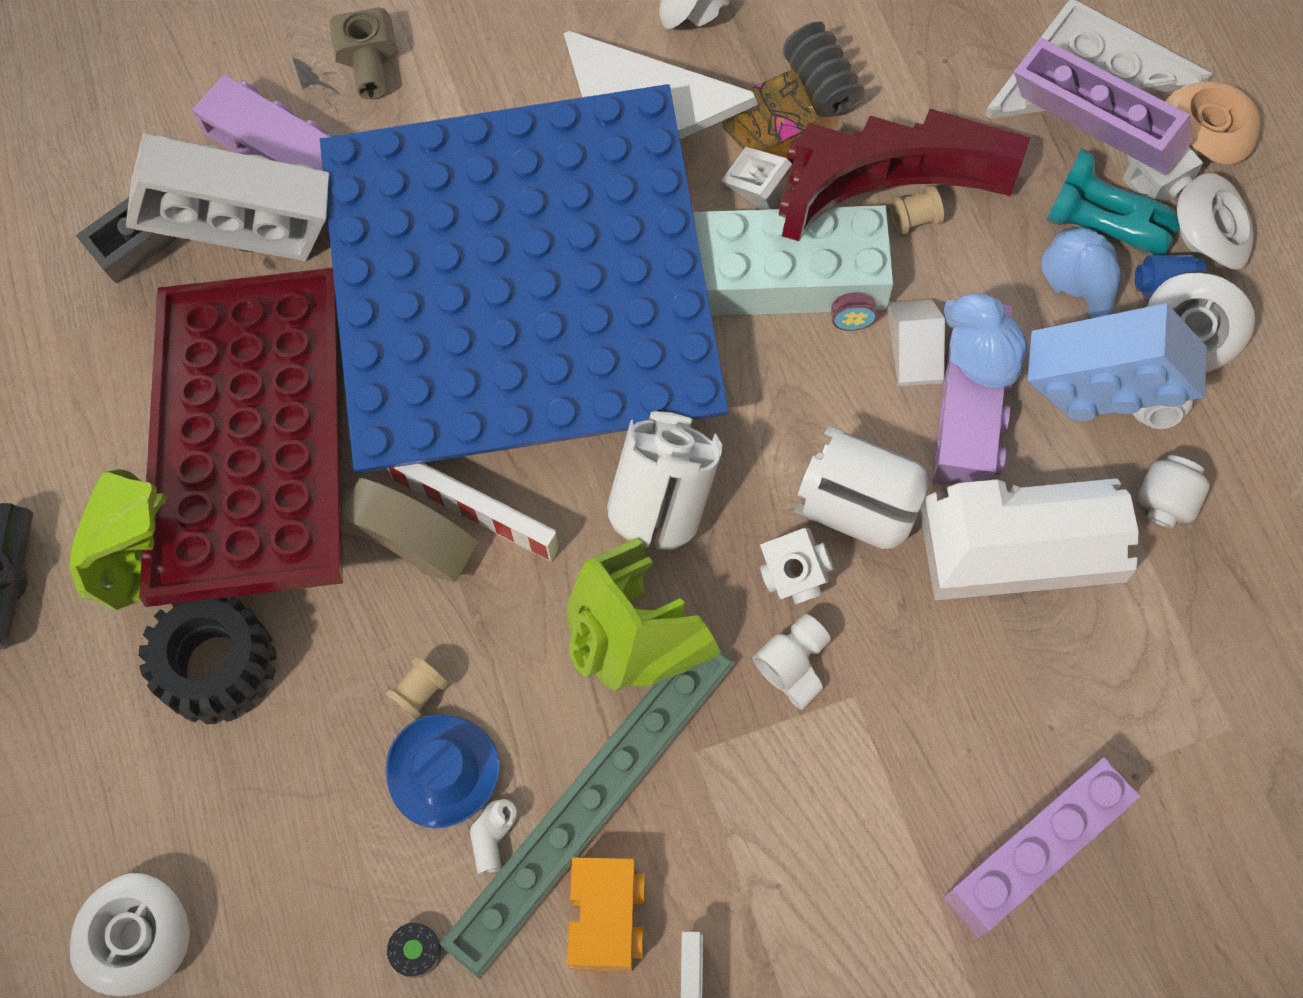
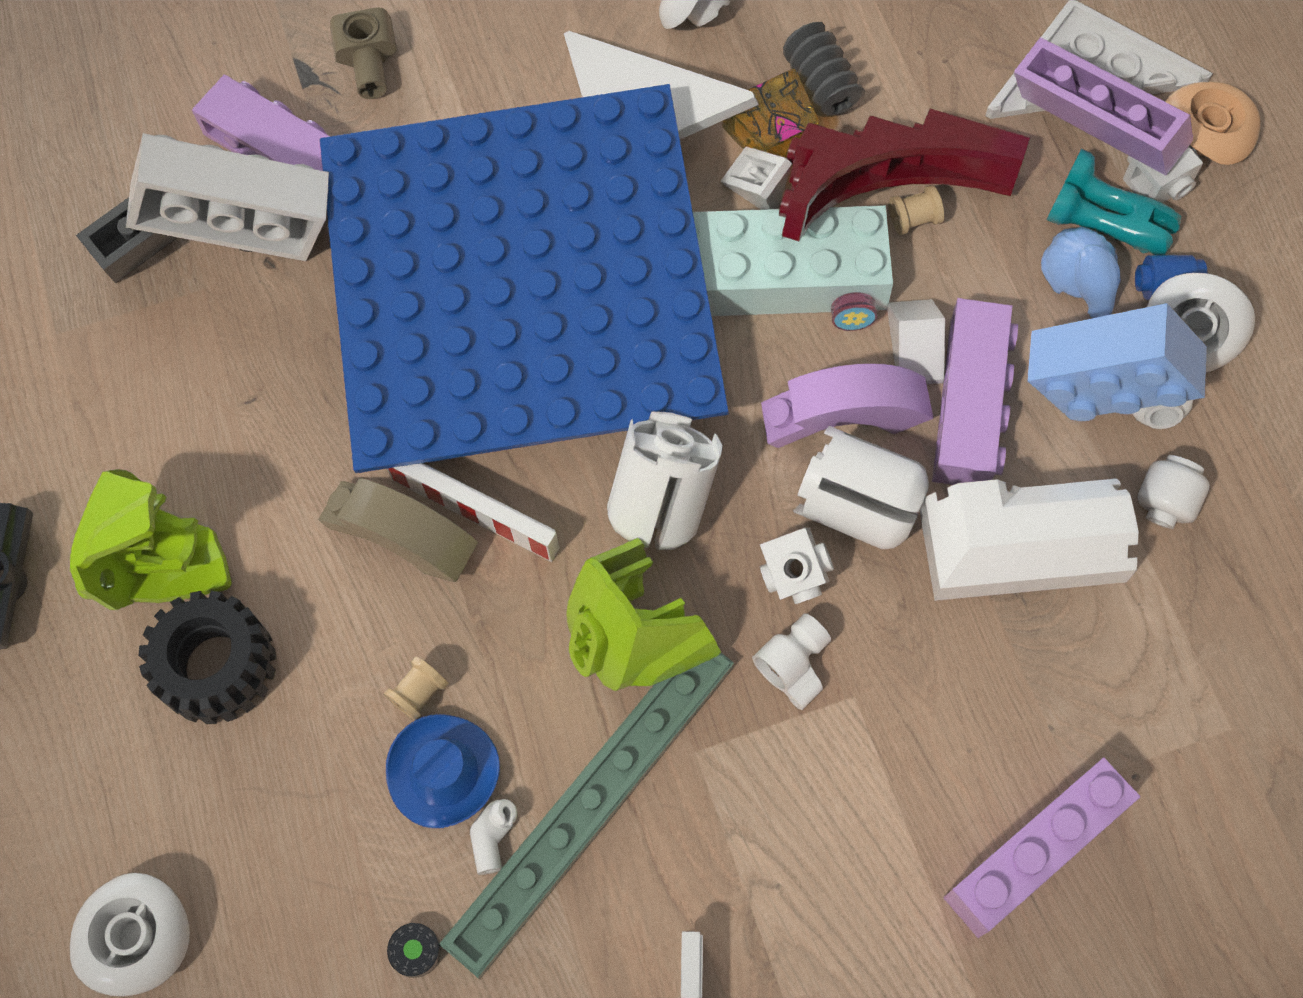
dark red plate [139,268,343,607] -> none
light orange brick [567,857,645,972] -> none
light blue hair [944,293,1028,388] -> none
white hat [1177,173,1253,270] -> none
none -> lavender arch [761,364,934,448]

